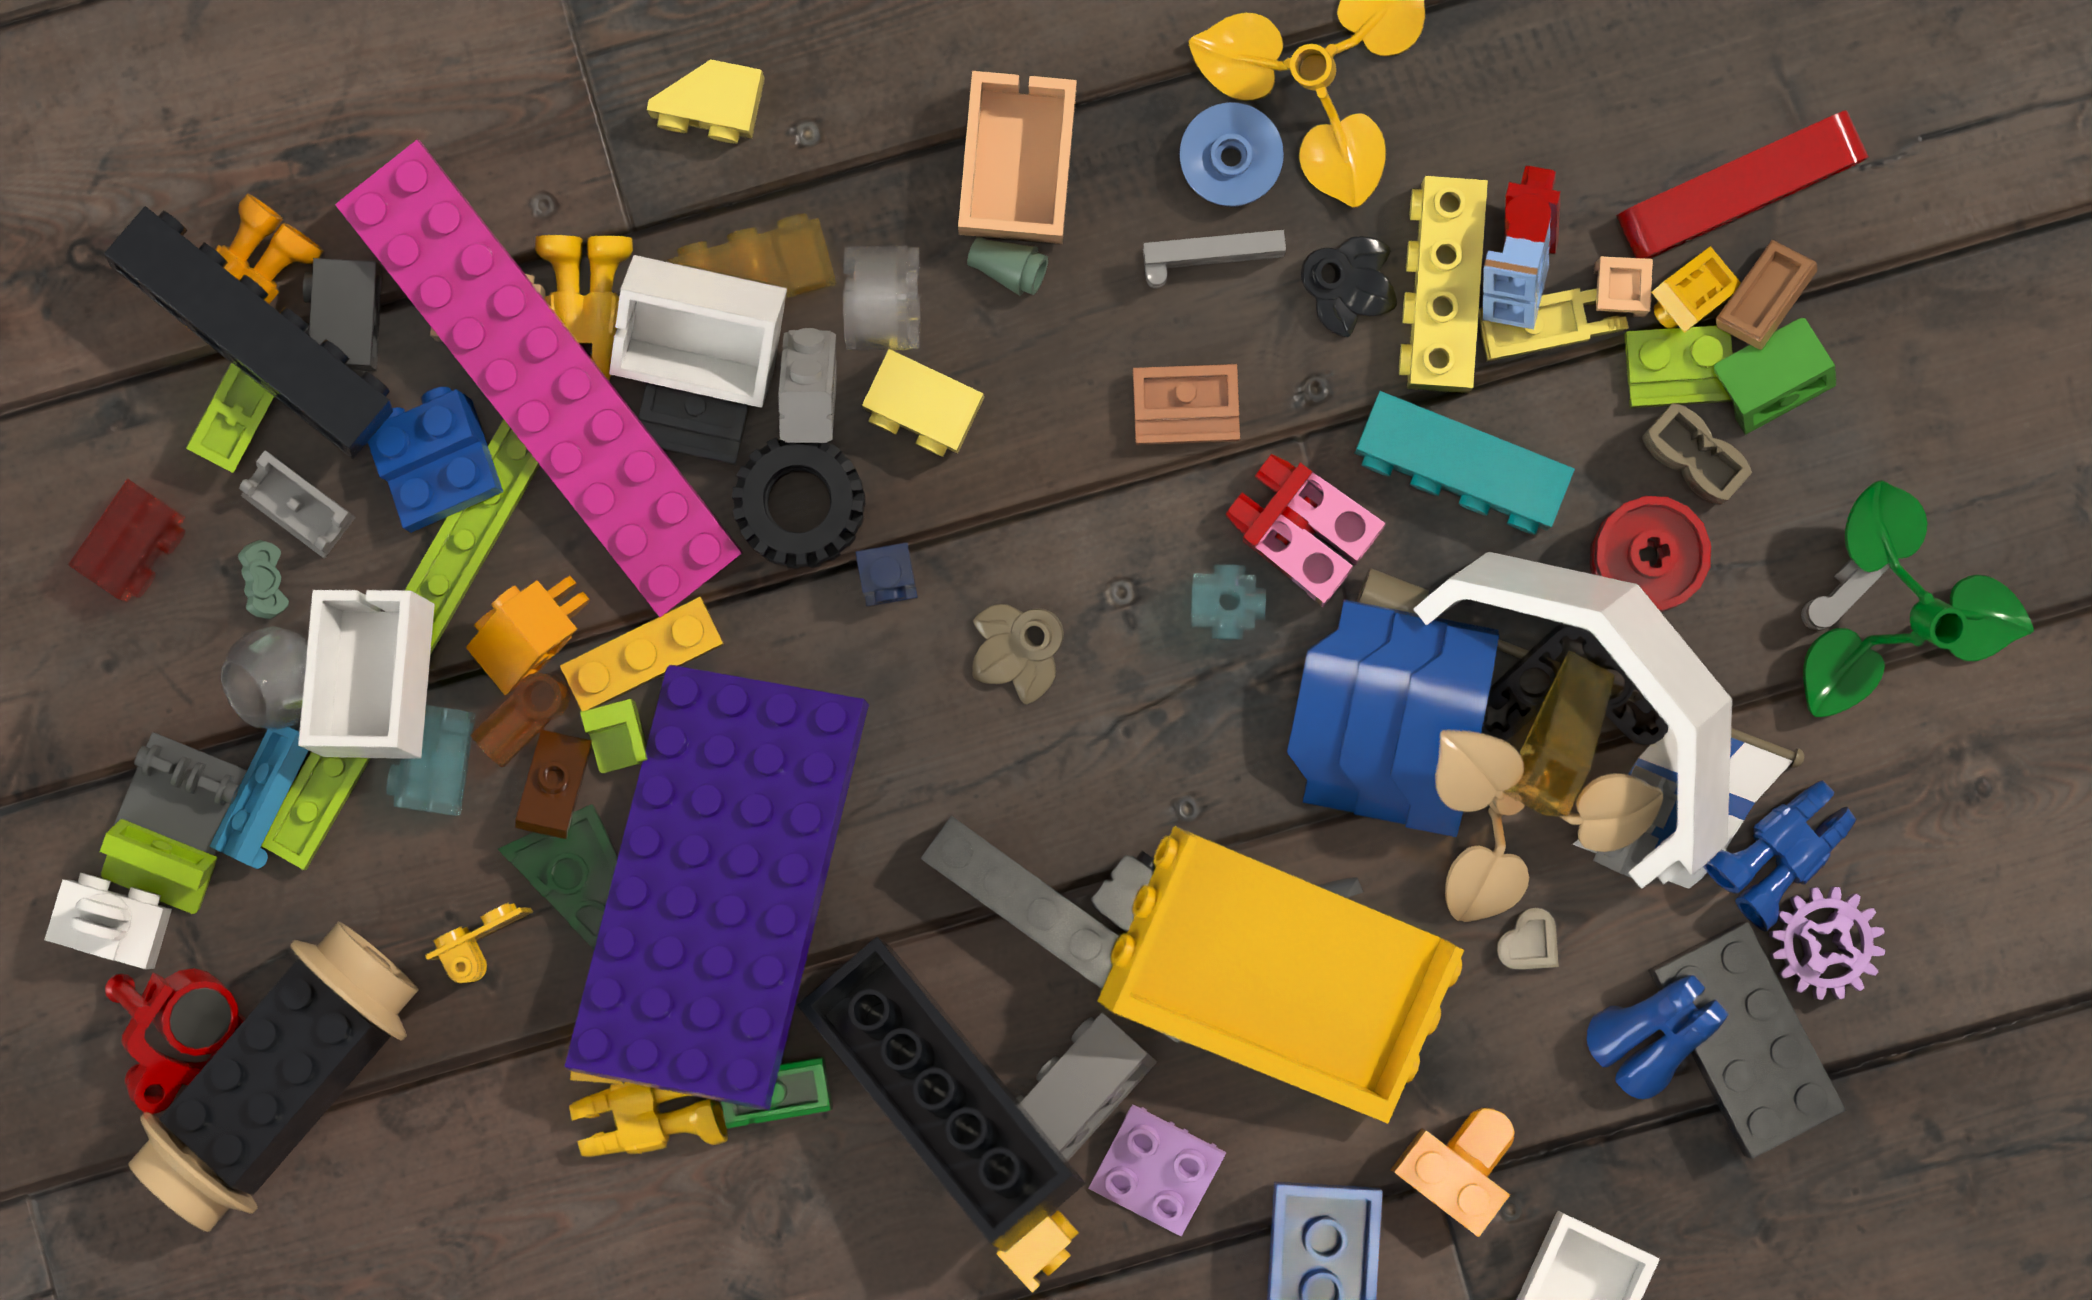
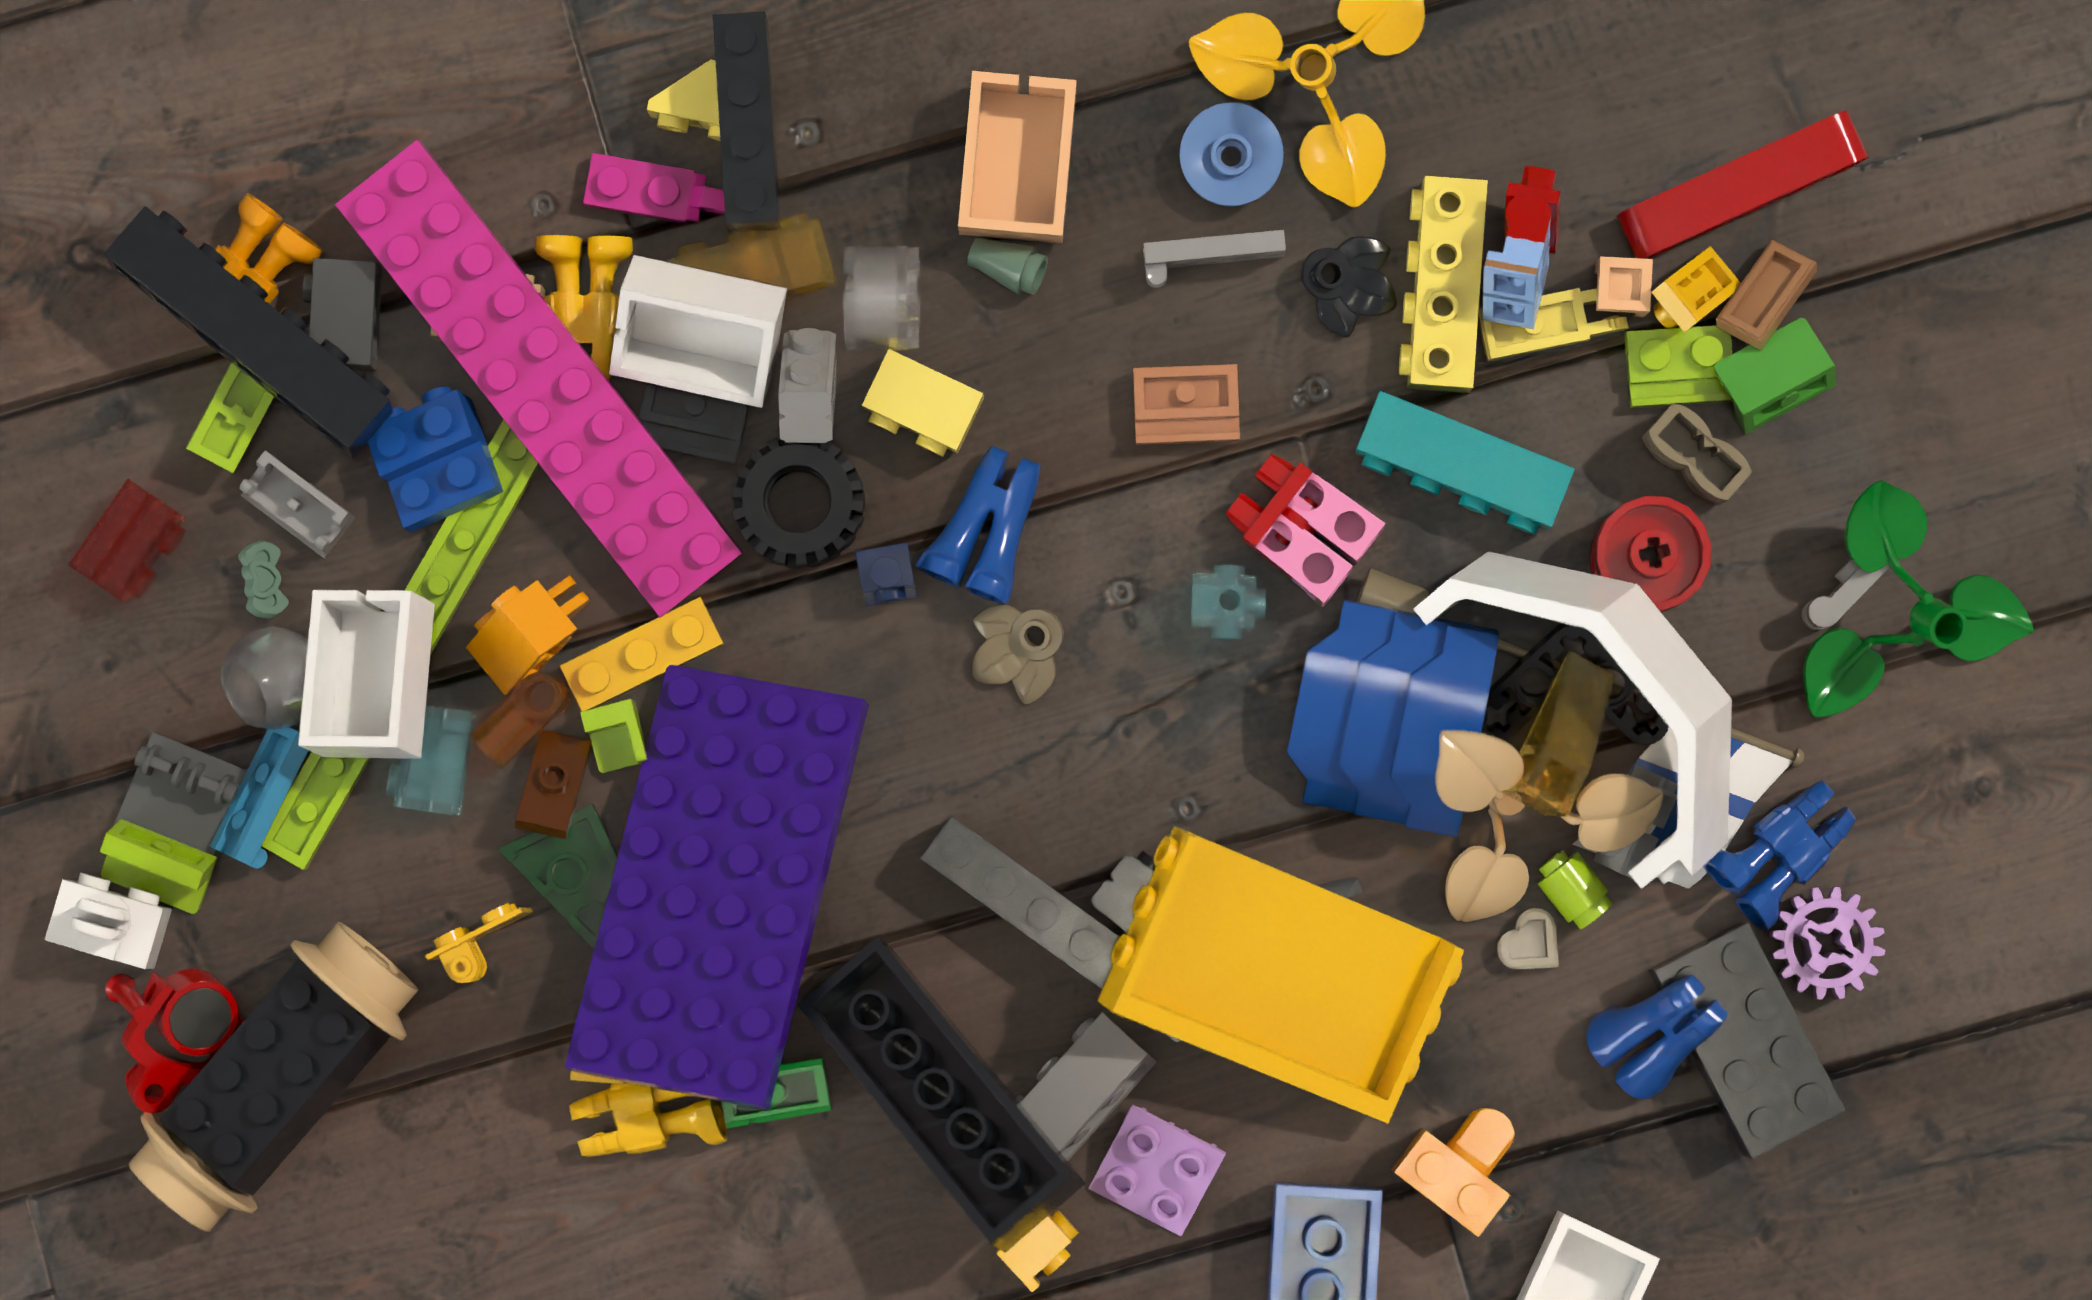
none -> dark pink hinge [583,153,725,224]
none -> black brick [713,11,781,233]
none -> blue piece [915,446,1041,605]
none -> lime brick [1537,850,1613,930]

